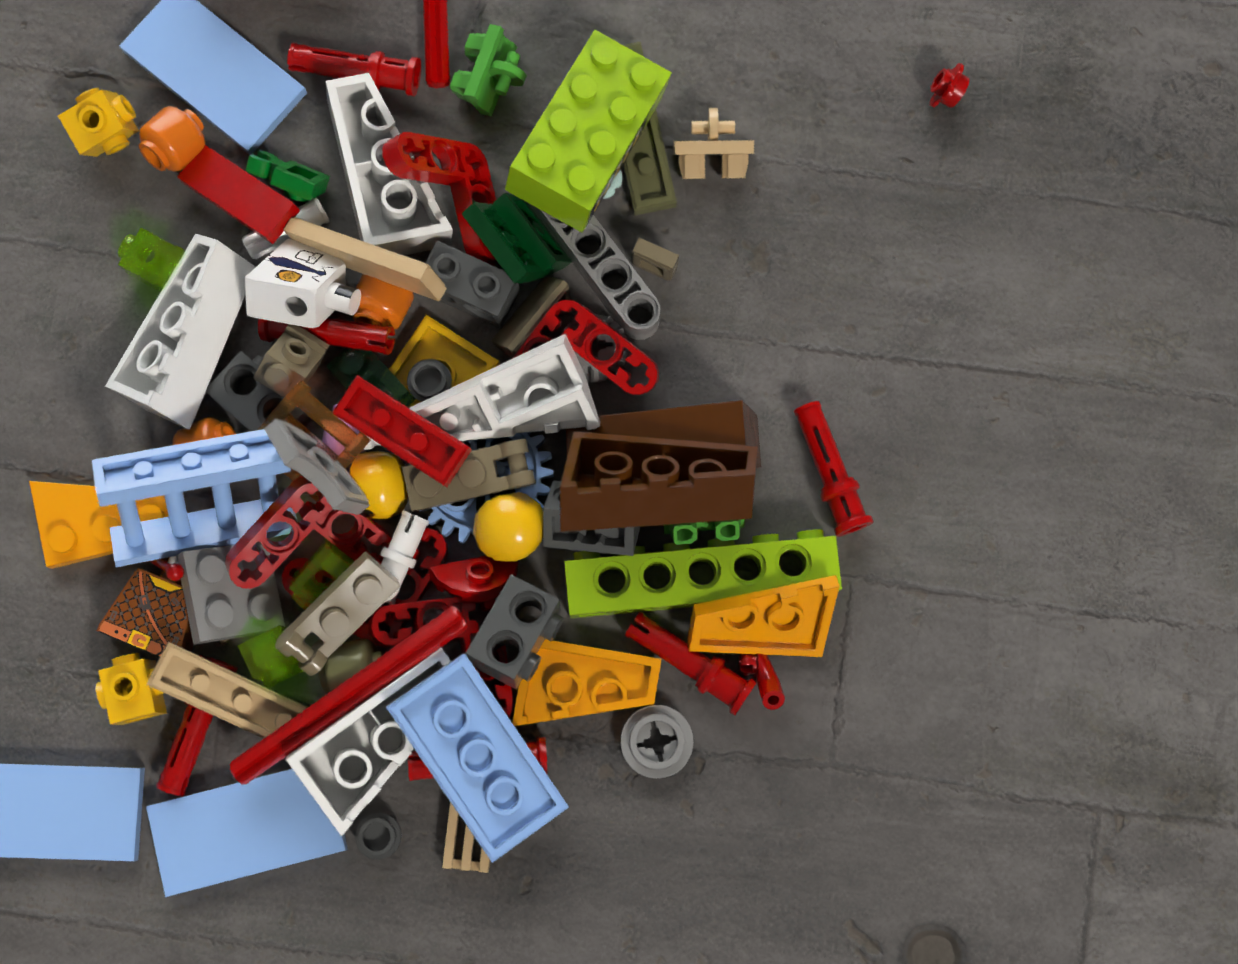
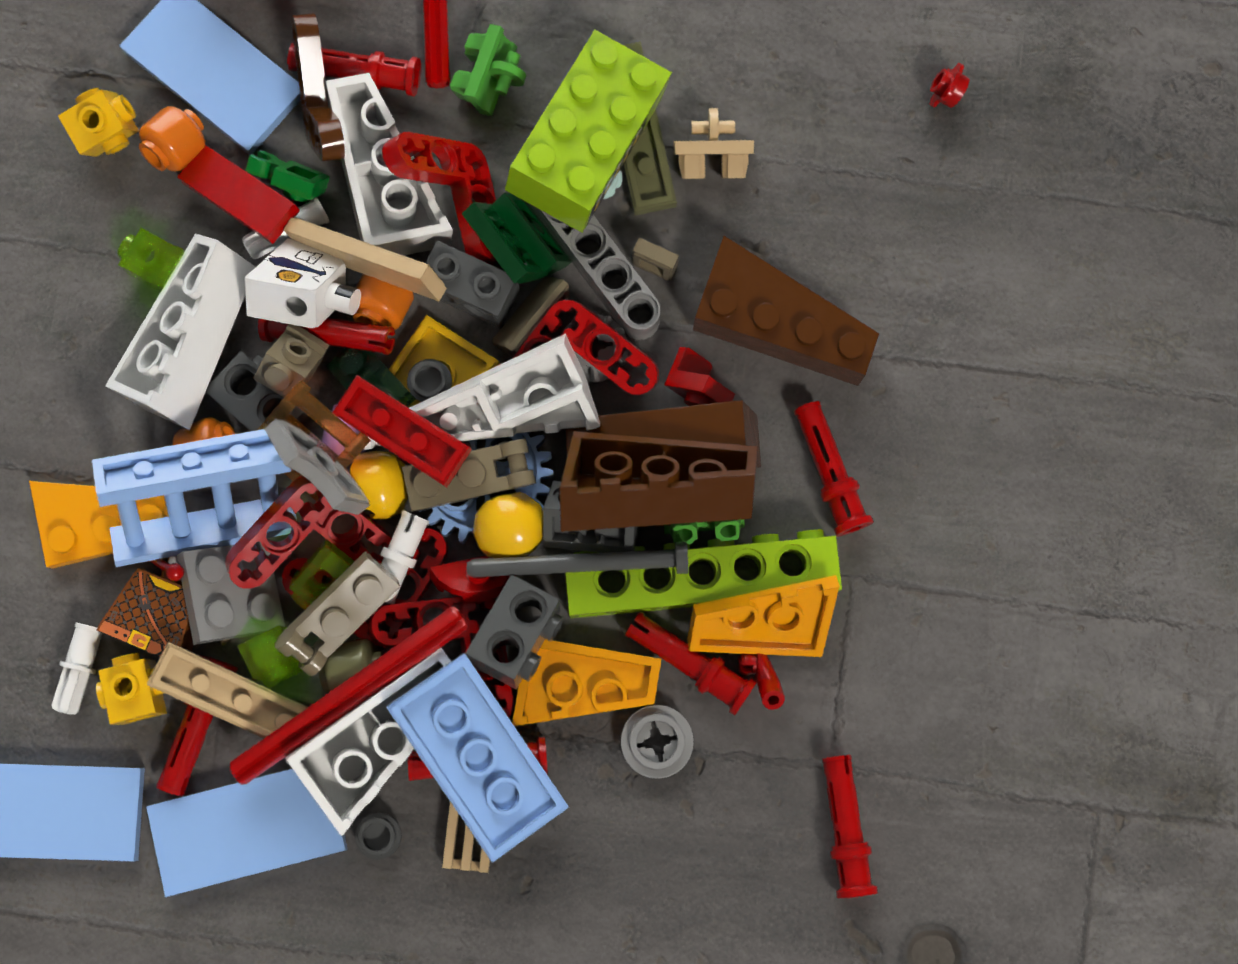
none -> white axle [51,622,103,715]
none -> reddish brown beam [291,13,345,161]
none -> dark grey bar [467,541,688,577]
none -> red bracket [664,347,735,406]
none -> reddish brown wedge [693,236,879,386]
none -> red pin [822,755,878,898]

